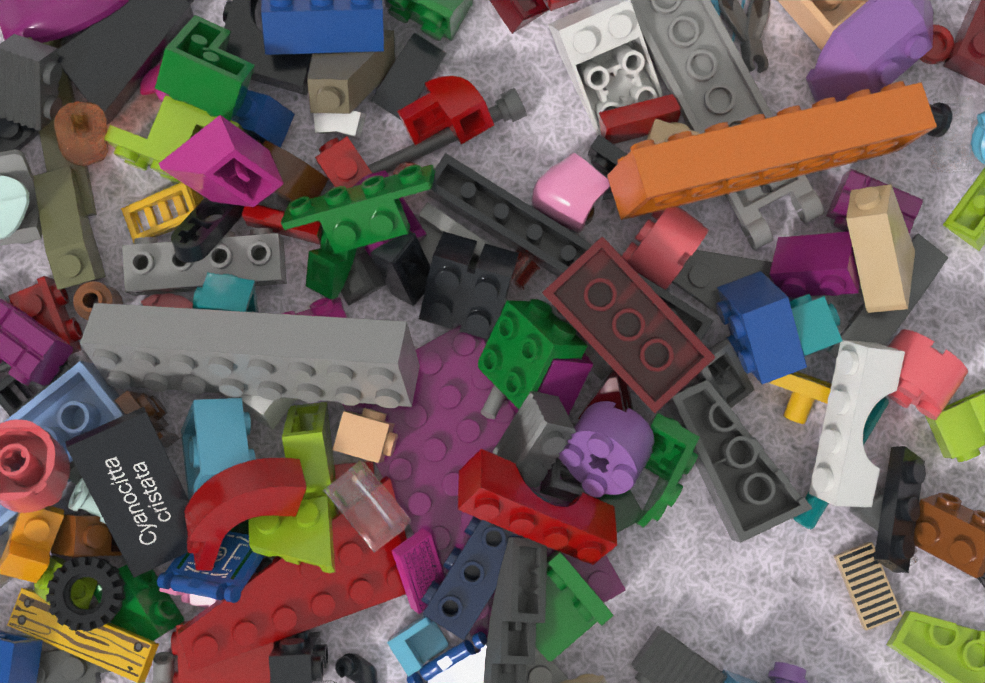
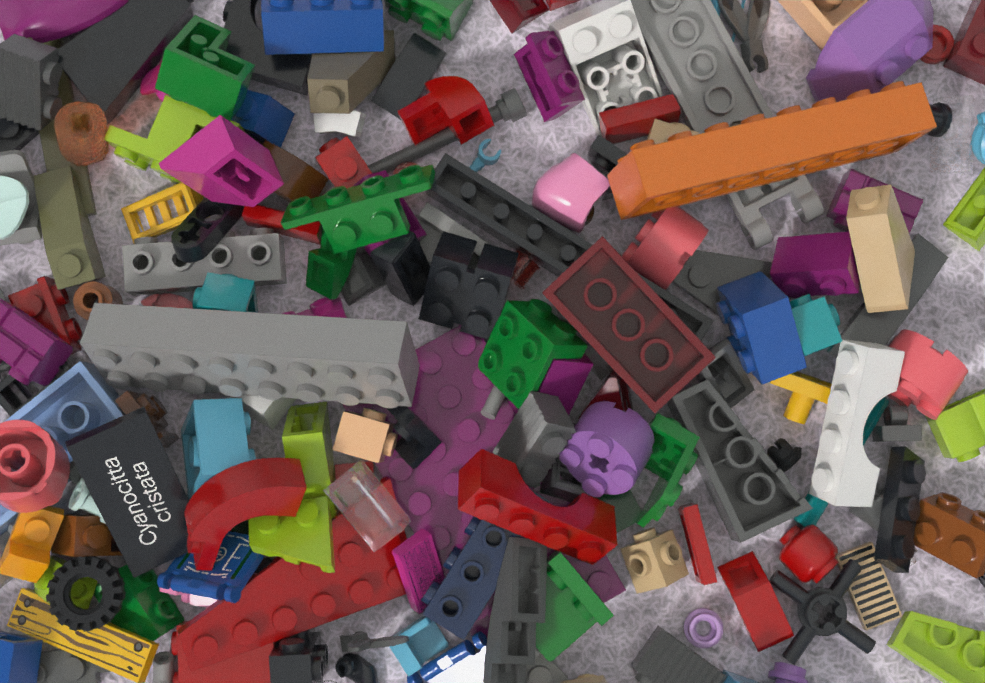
none -> dark grey piece [339,631,409,653]
none -> black bracket [387,406,442,469]
none -> medium azure hand [469,139,501,172]
none -> magenta bracket [514,30,585,122]
none -> tan brick [620,527,689,594]
none -> red tile [678,503,717,585]
none -> lavender plate [683,608,723,648]
none -> red slope [717,551,794,652]
none -> black piece [767,438,802,472]
none -> black bar [769,559,876,665]
none -> red head [779,525,839,584]
none -> dark grey tile [872,406,922,442]

